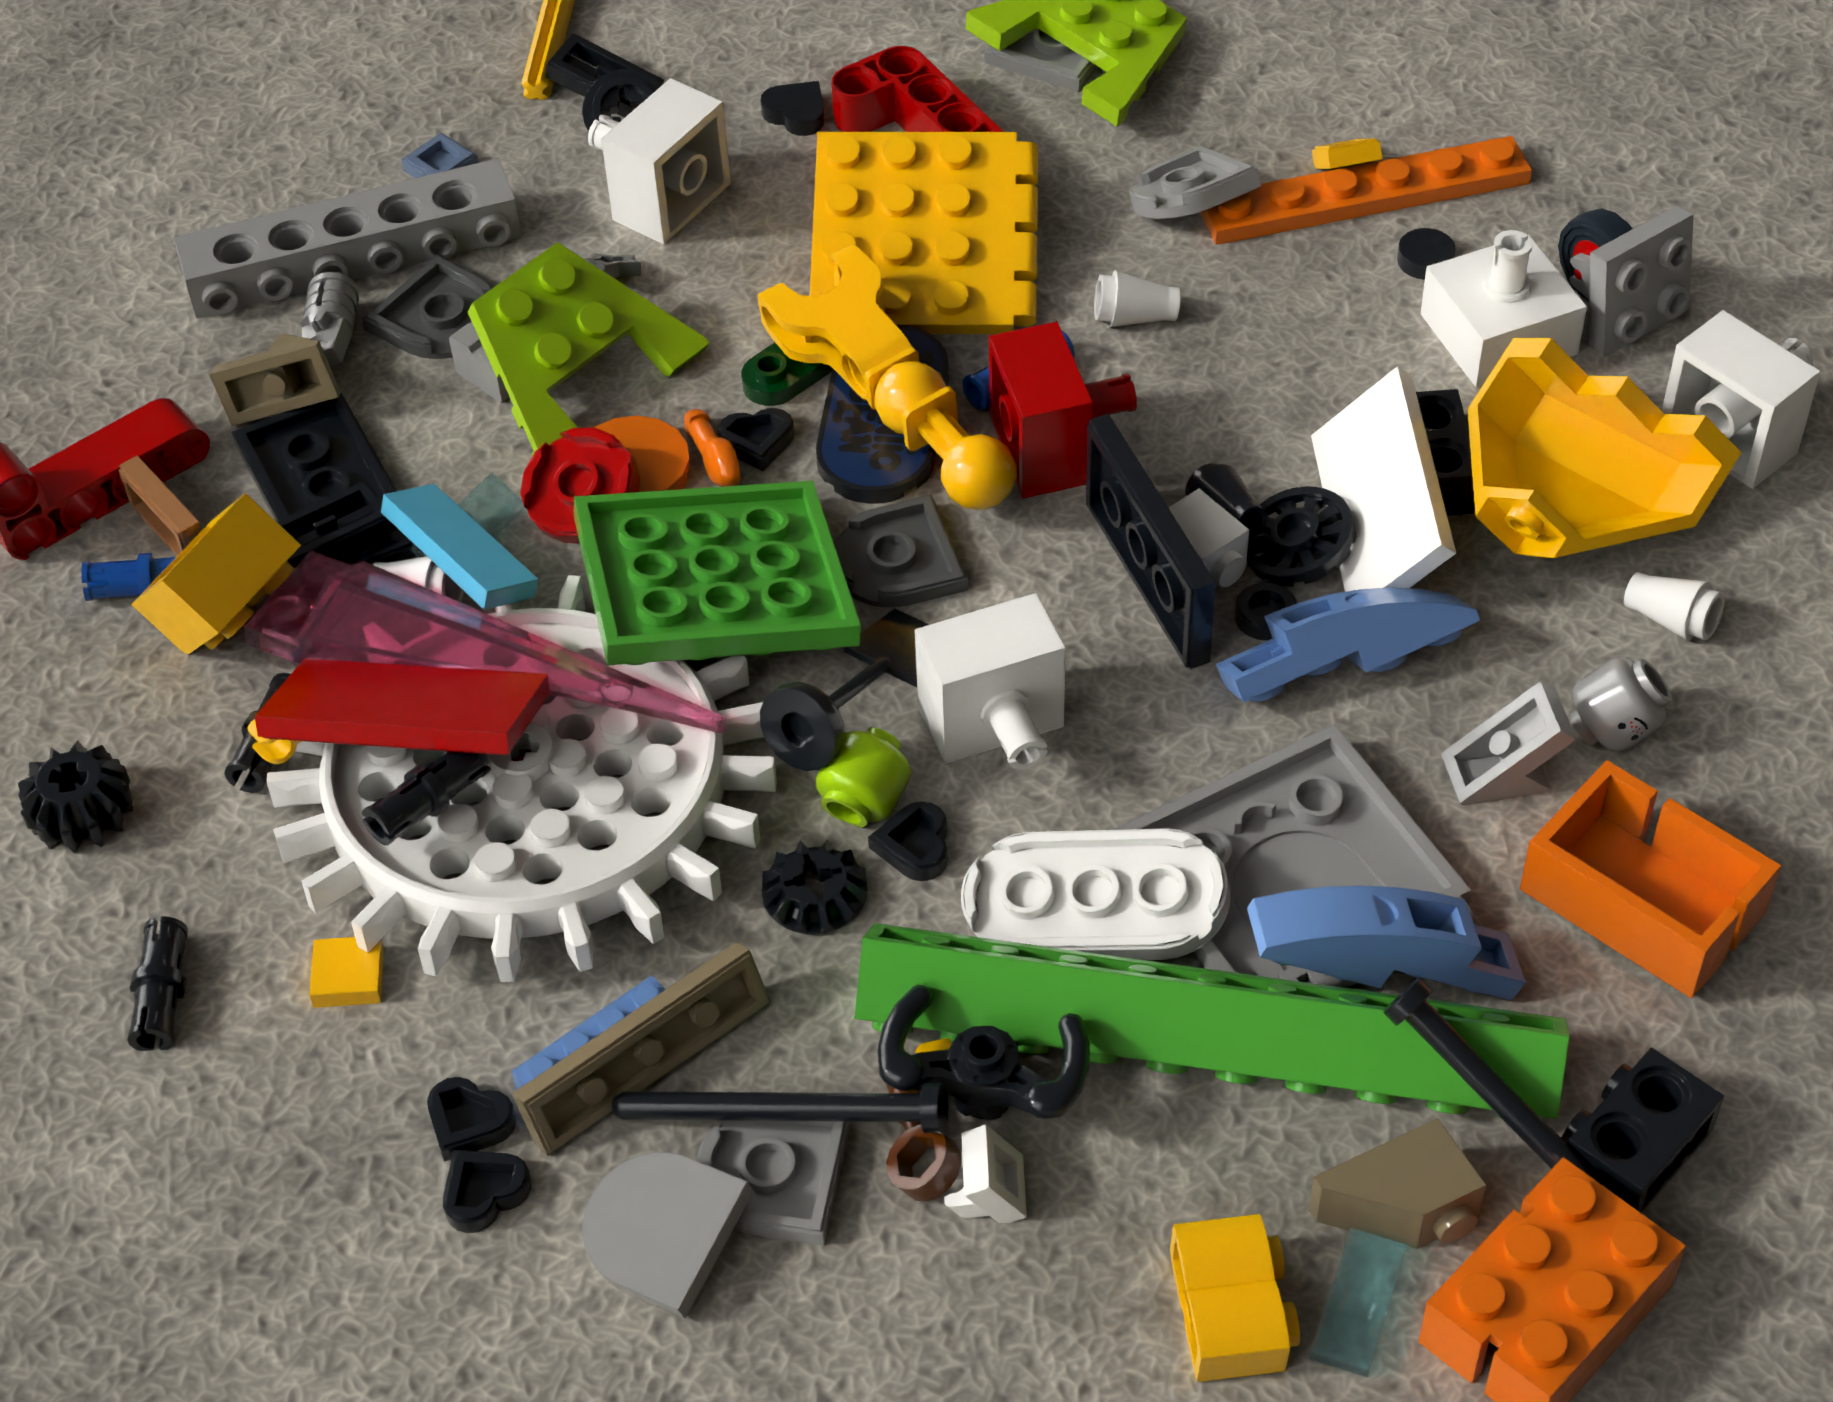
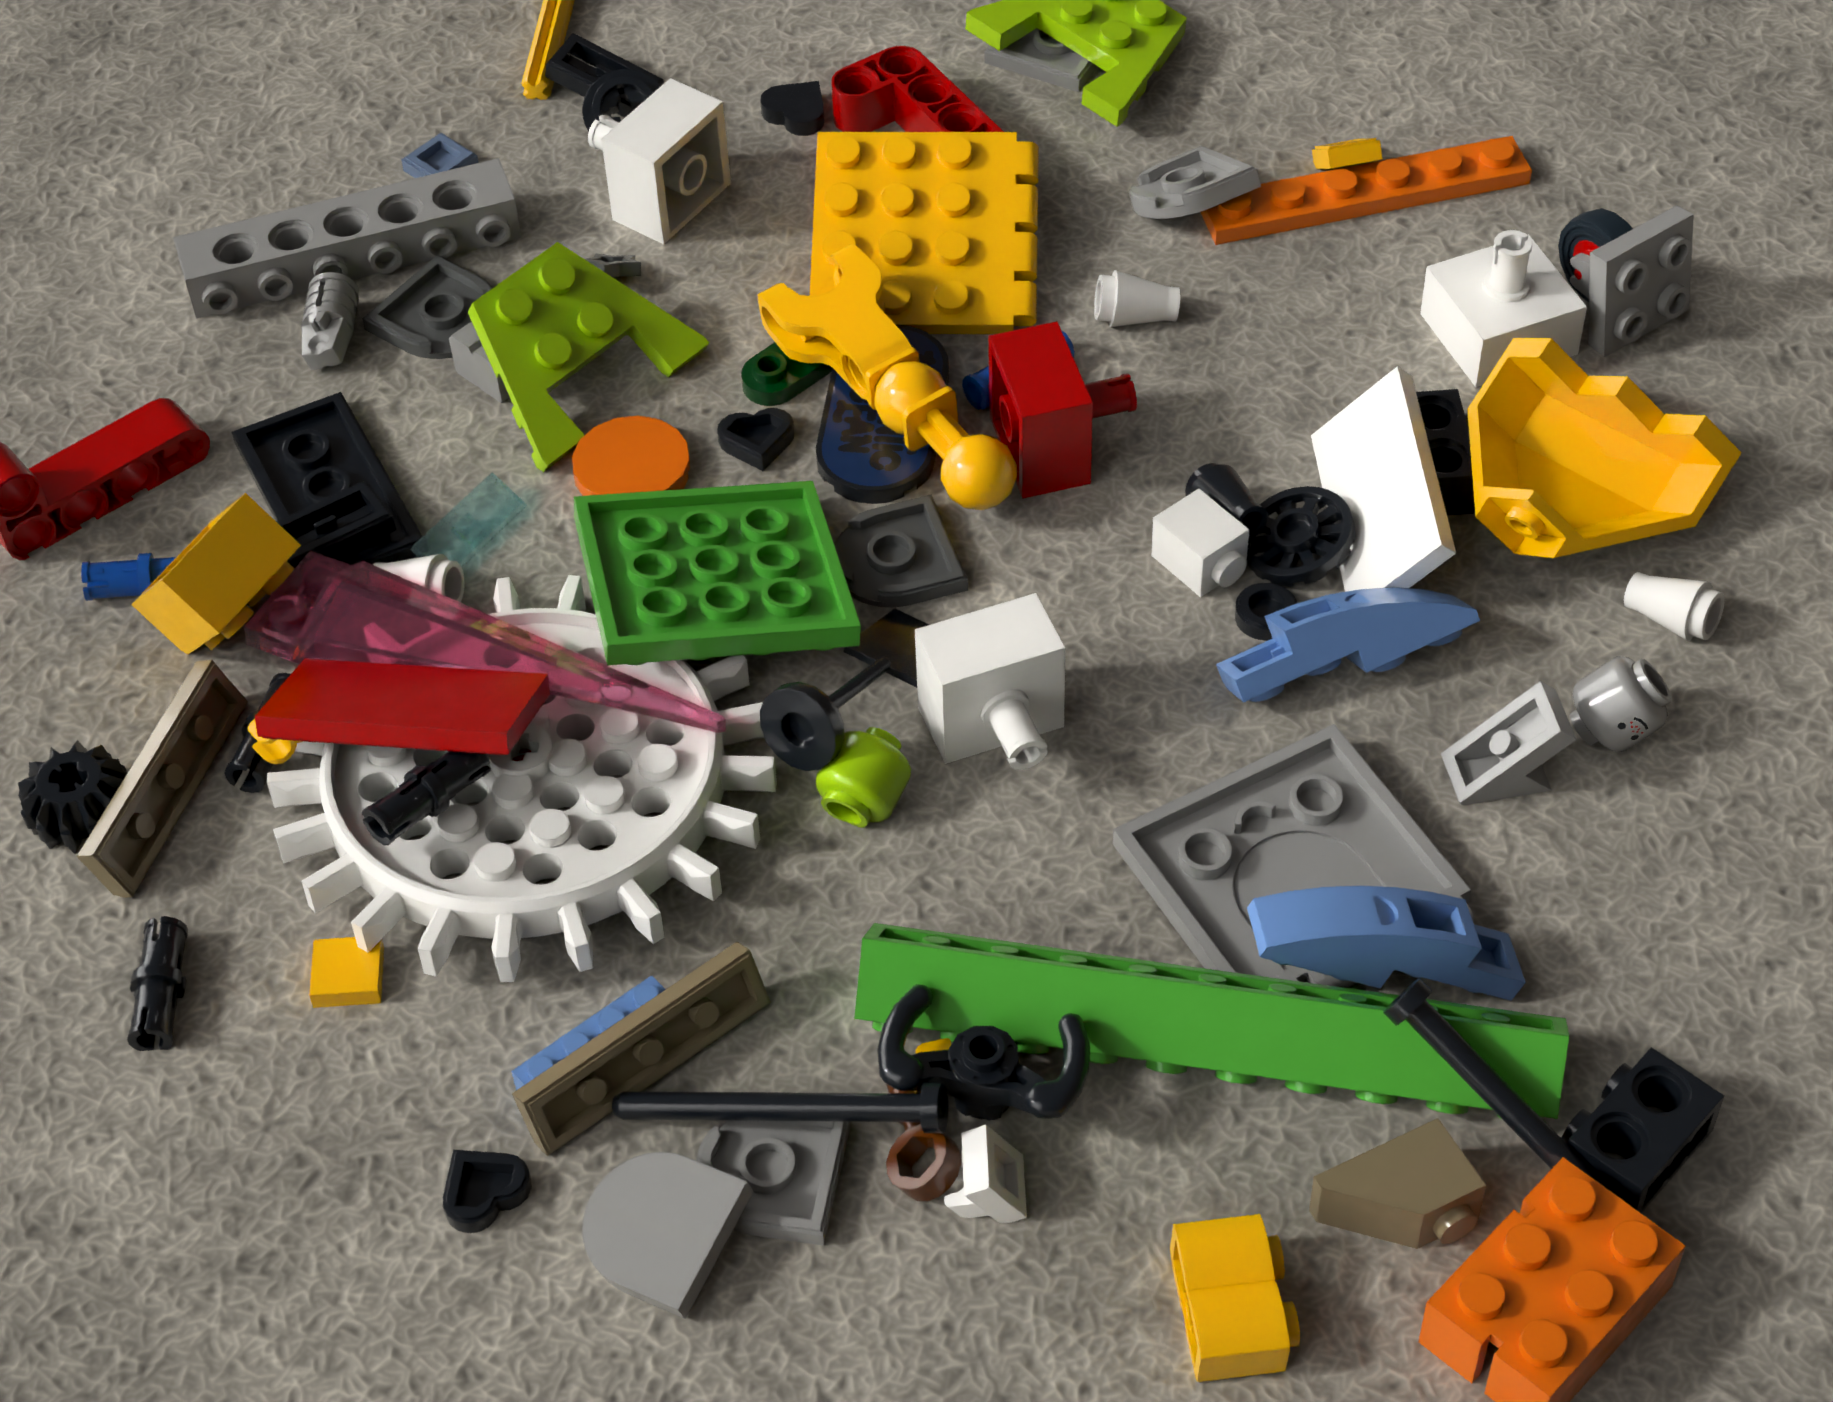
medium nougat tile [119,456,202,556] -> none
dark tan slope [209,334,341,426] -> none
medium azure tile [381,484,539,610] -> none
black tile [427,1077,516,1162] -> none
red tile [520,427,640,544] -> none
orange piece [684,409,741,487] -> none
black gear [762,839,868,934] -> none
black tile [868,801,948,881] -> none
white tile [961,829,1231,960] -> none
black tile [1086,414,1216,669] -> none
clear light blue piece [1310,1228,1407,1378] -> none
black tile [1397,228,1456,280] -> none
orange piece [1520,760,1782,999] -> none
white brick [1662,310,1821,489] -> none
none -> dark tan tile [77,660,248,898]

